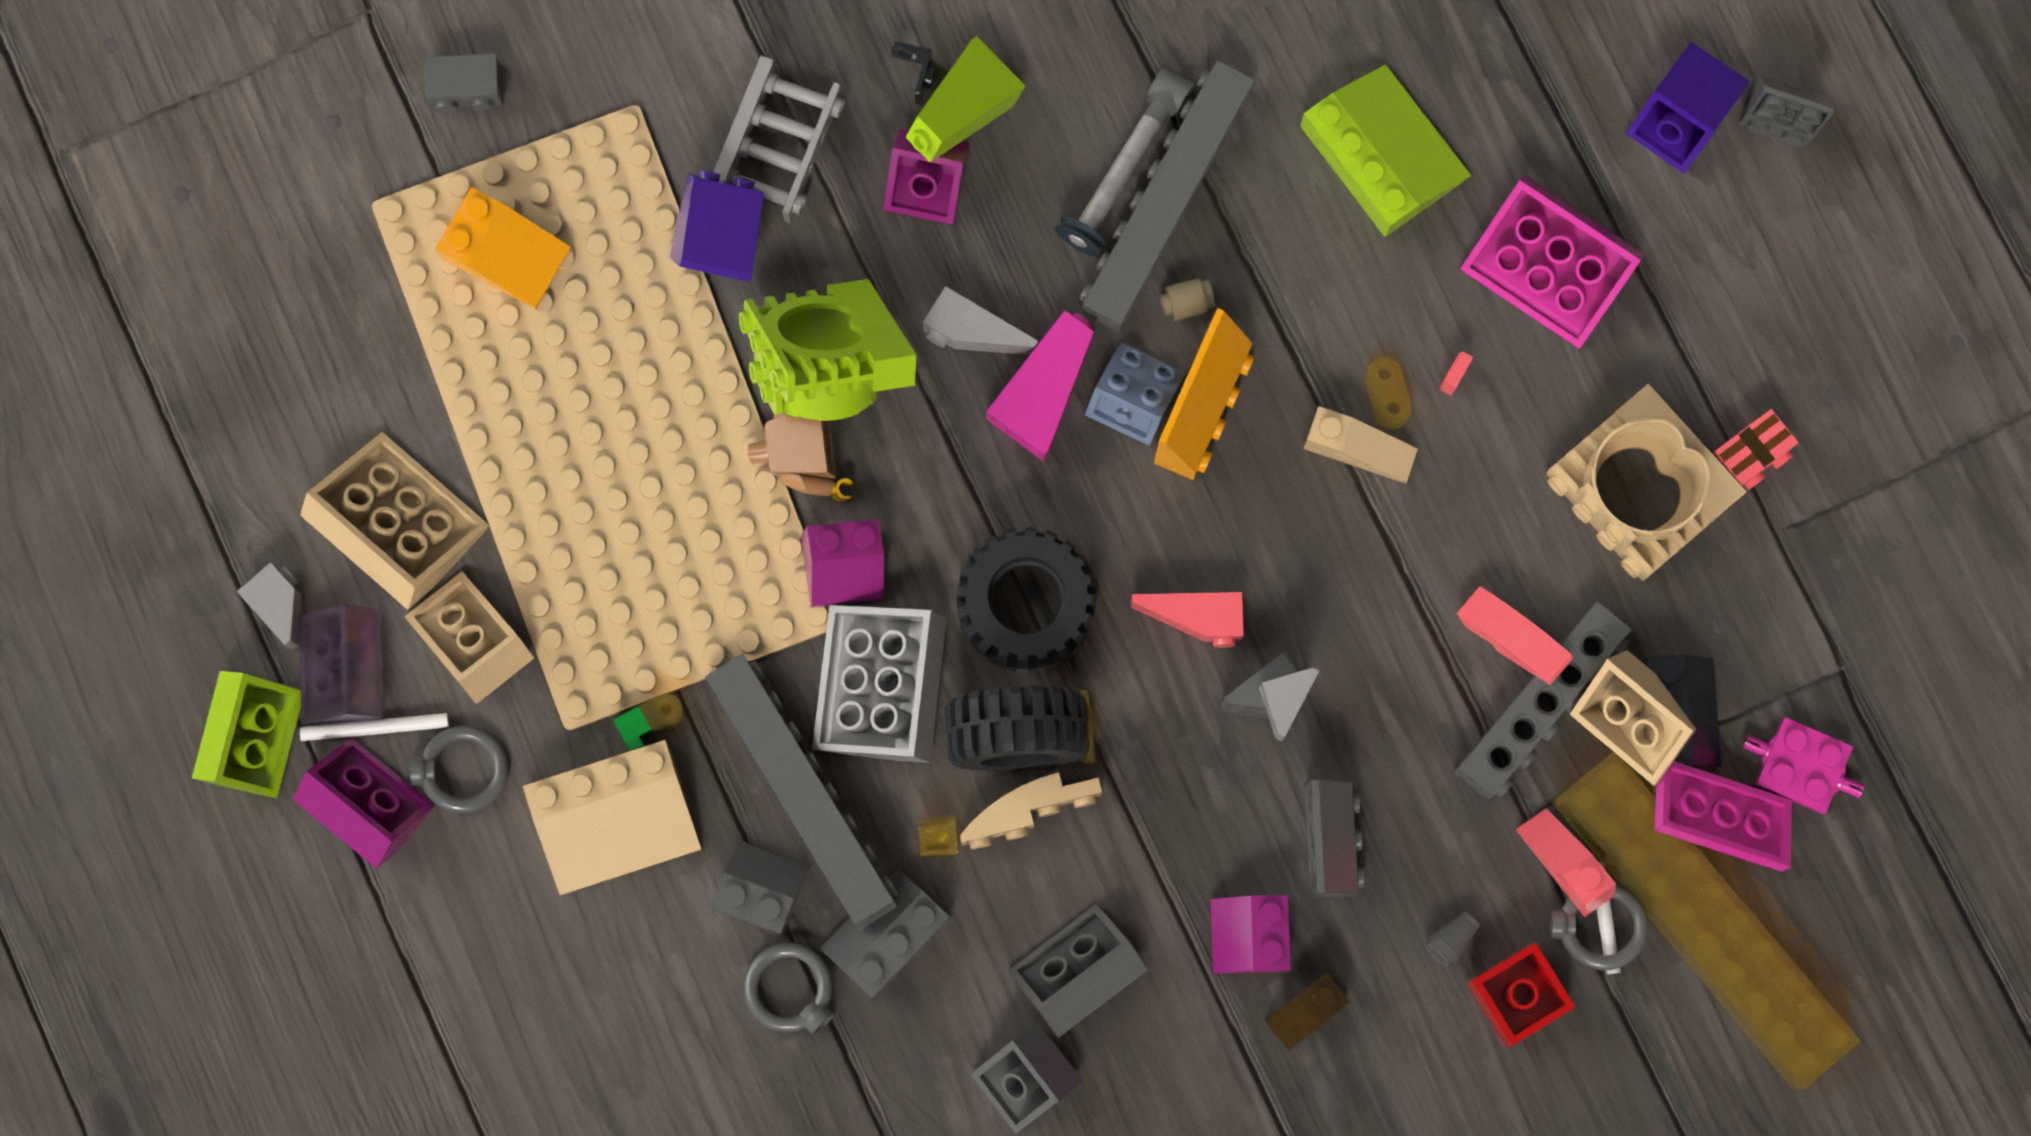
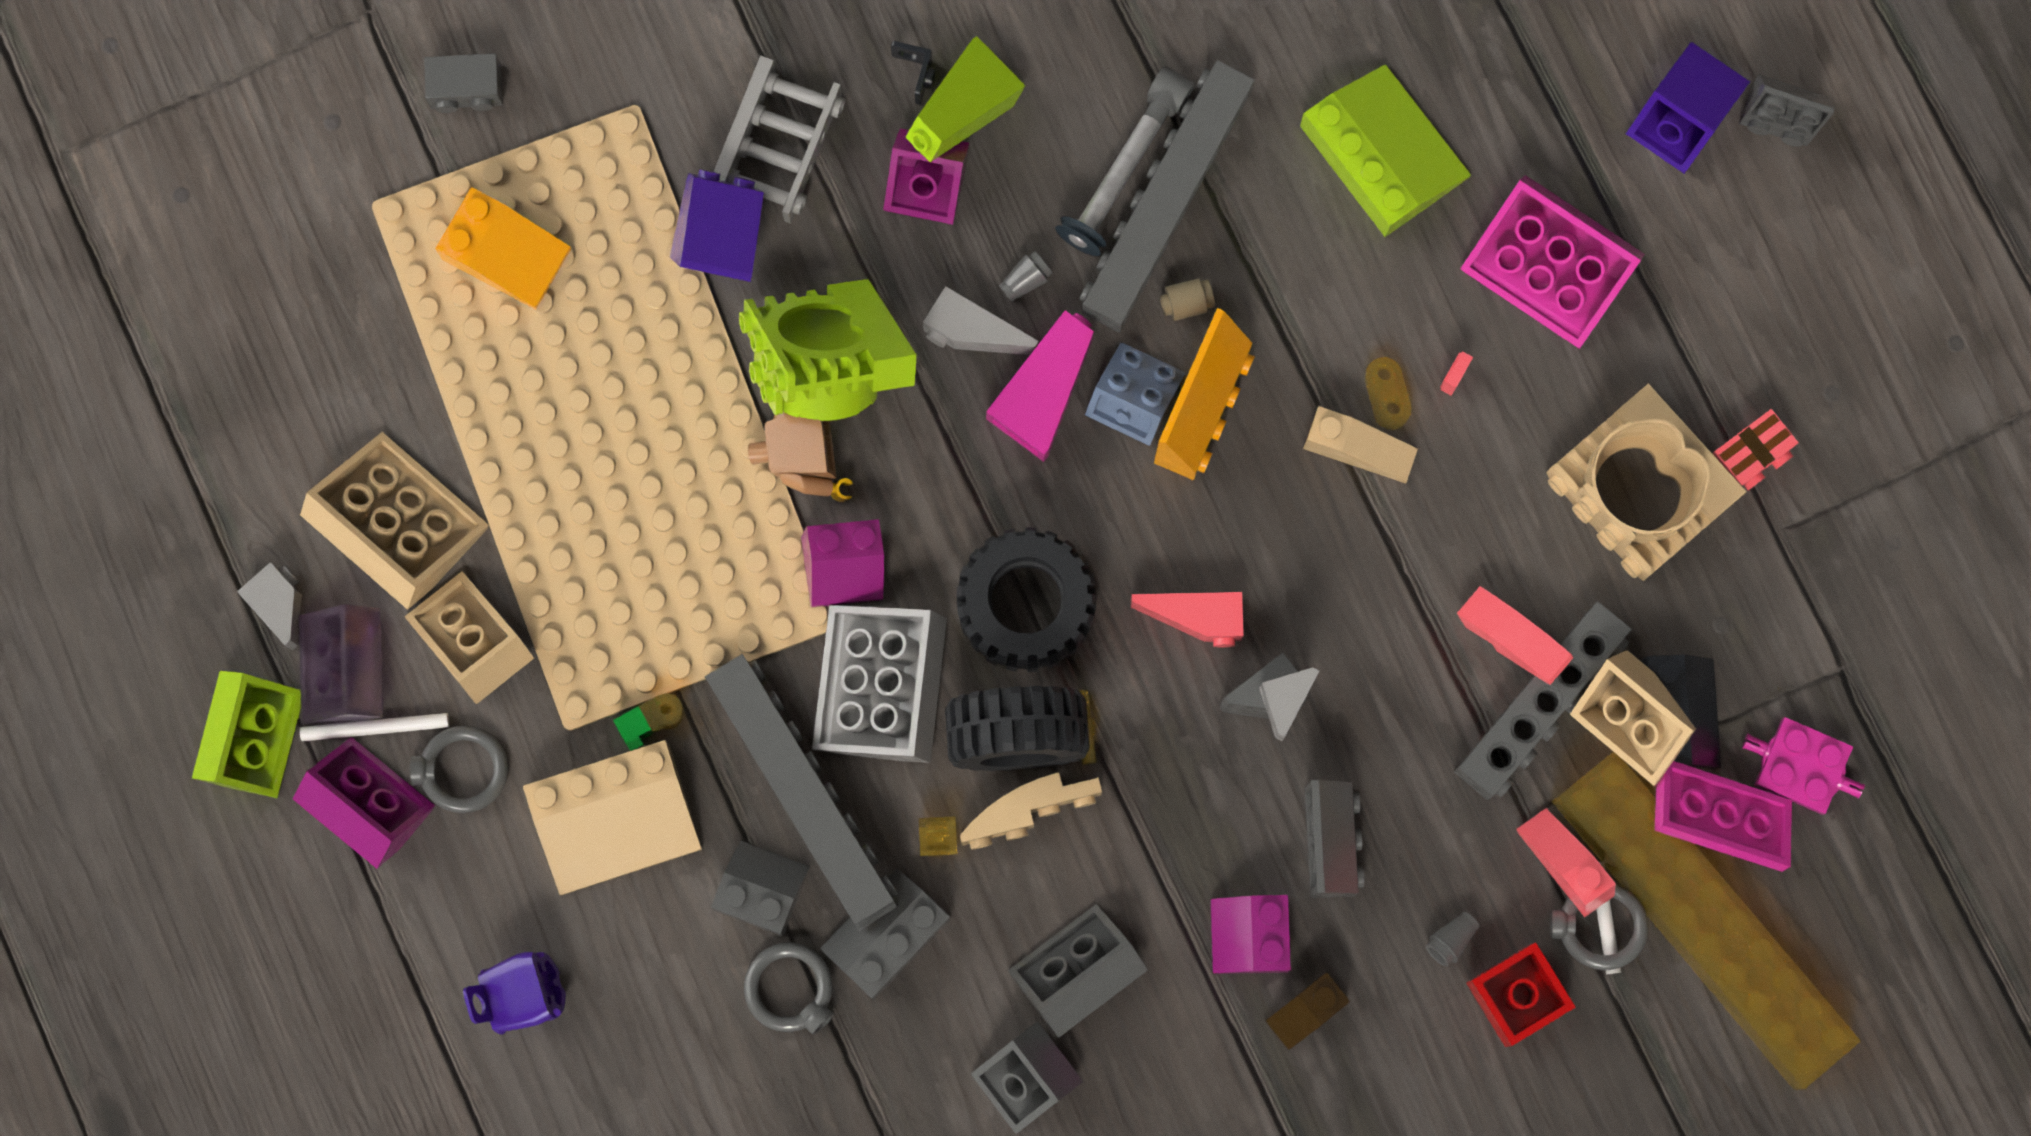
none -> dark purple piece [463,952,566,1035]
none -> dark grey cone [998,251,1053,302]

